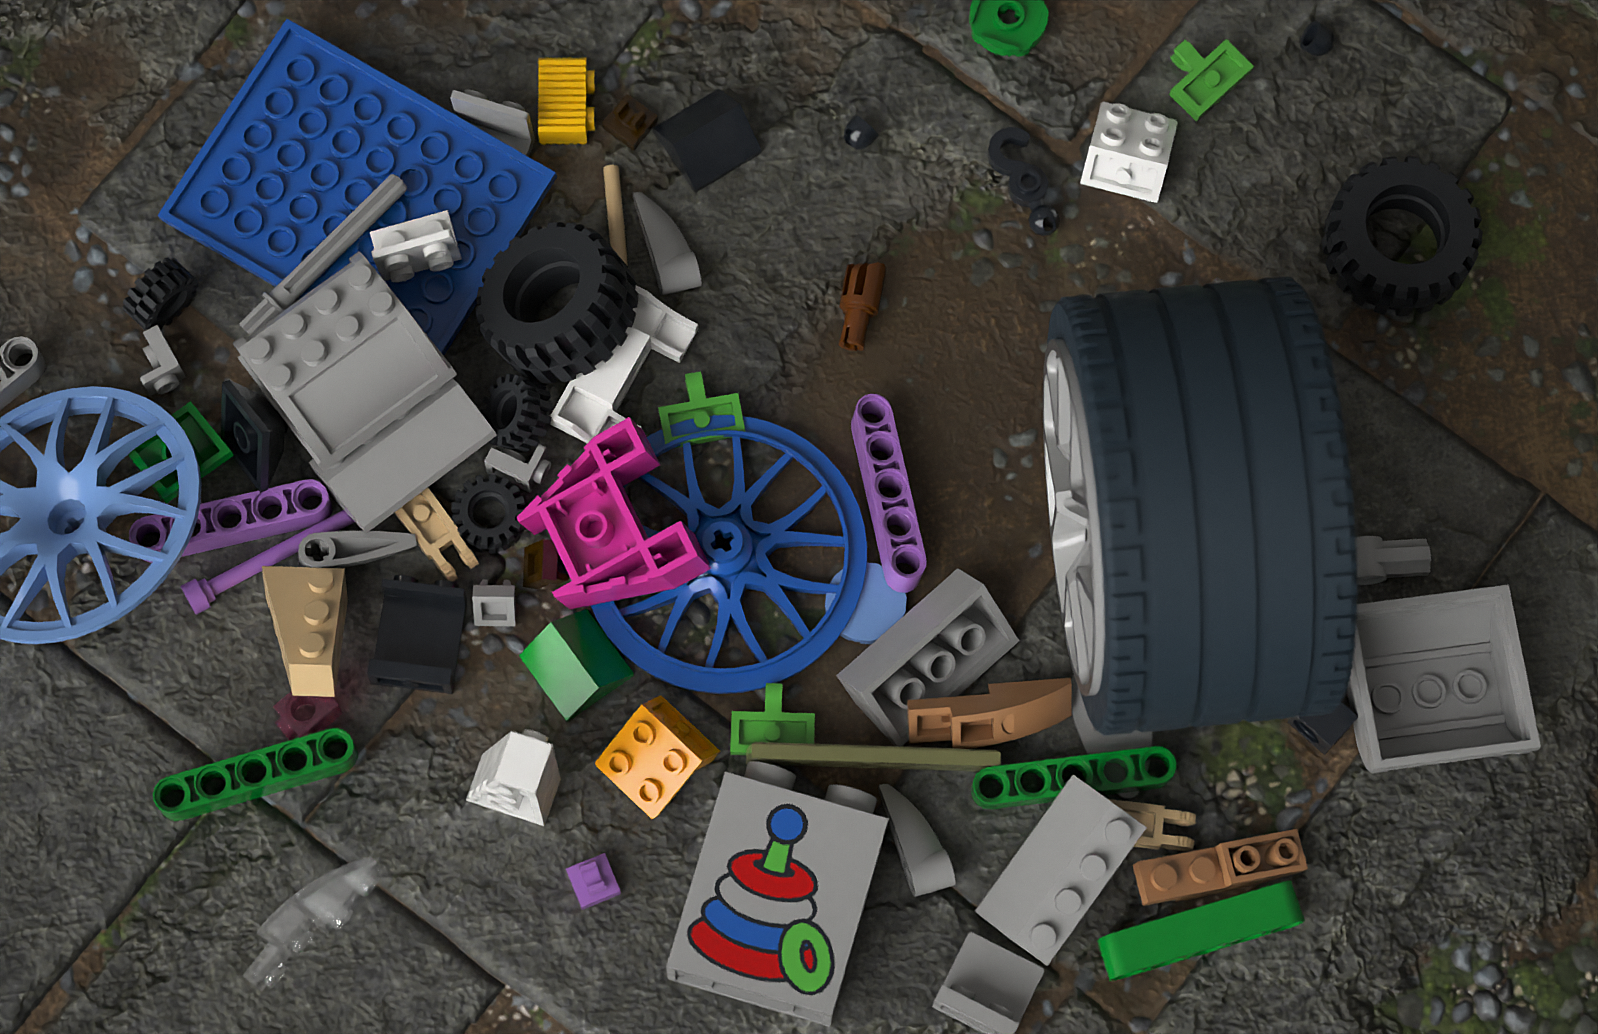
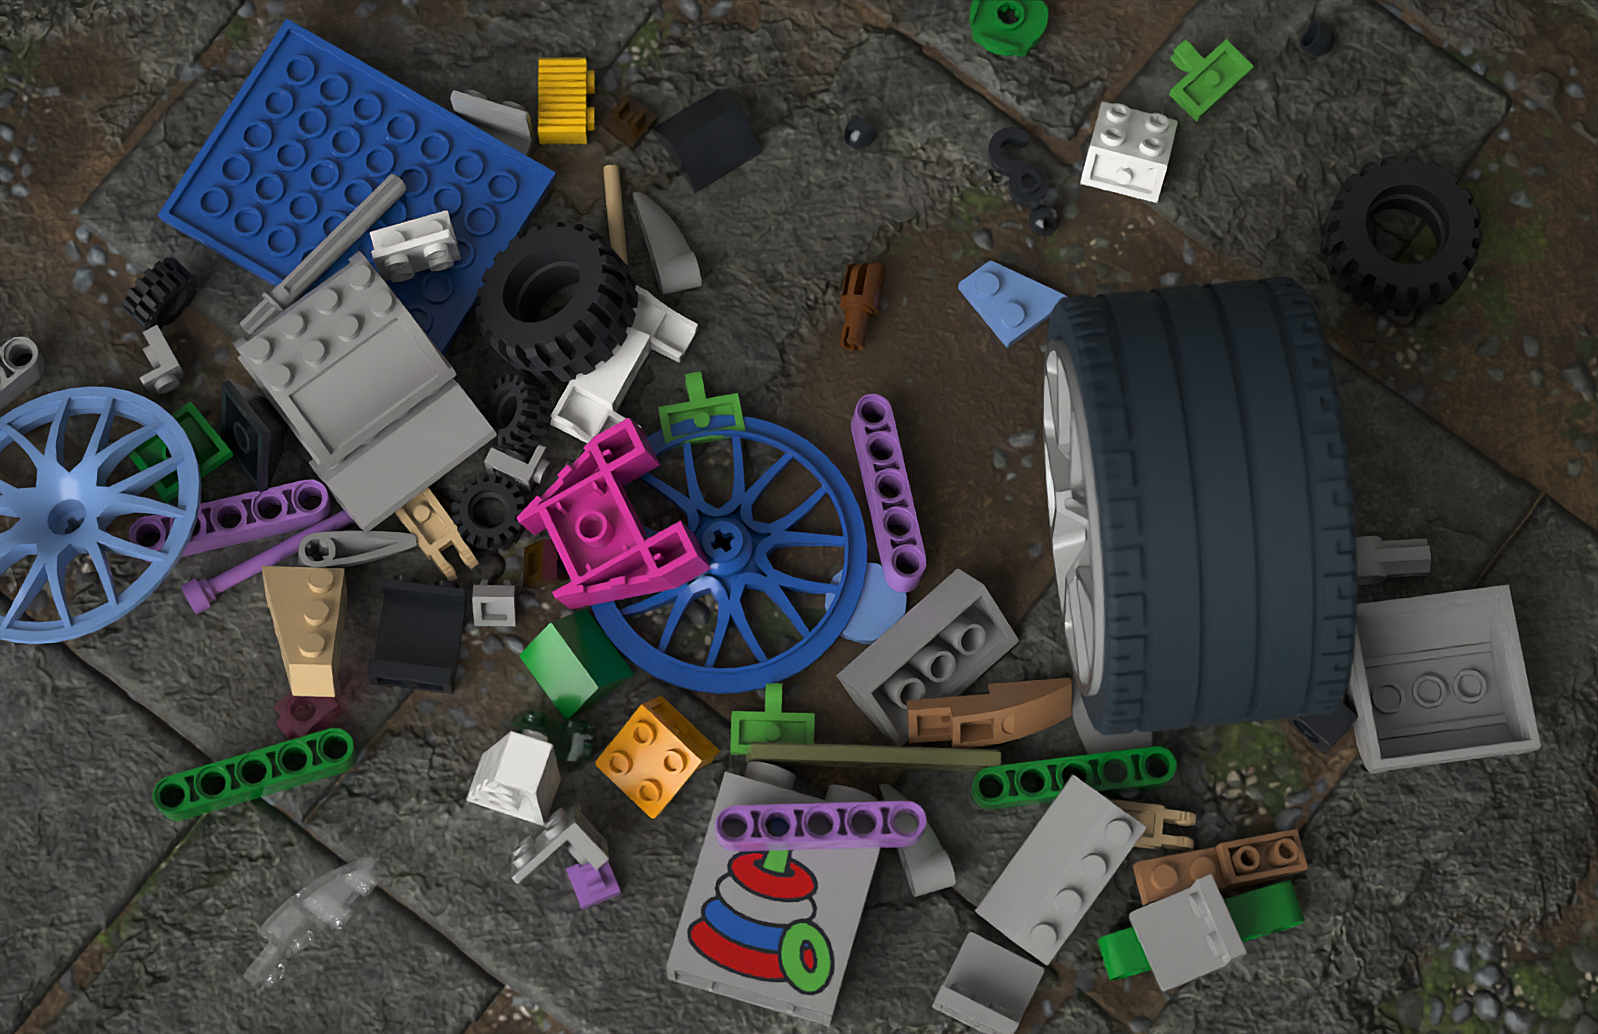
none -> clear green hinge [510,710,597,763]
none -> light grey bracket [511,804,609,884]
none -> medium lavender beam [715,801,927,852]
none -> medium blue wing [958,260,1067,348]
none -> light grey bracket [1129,874,1247,992]

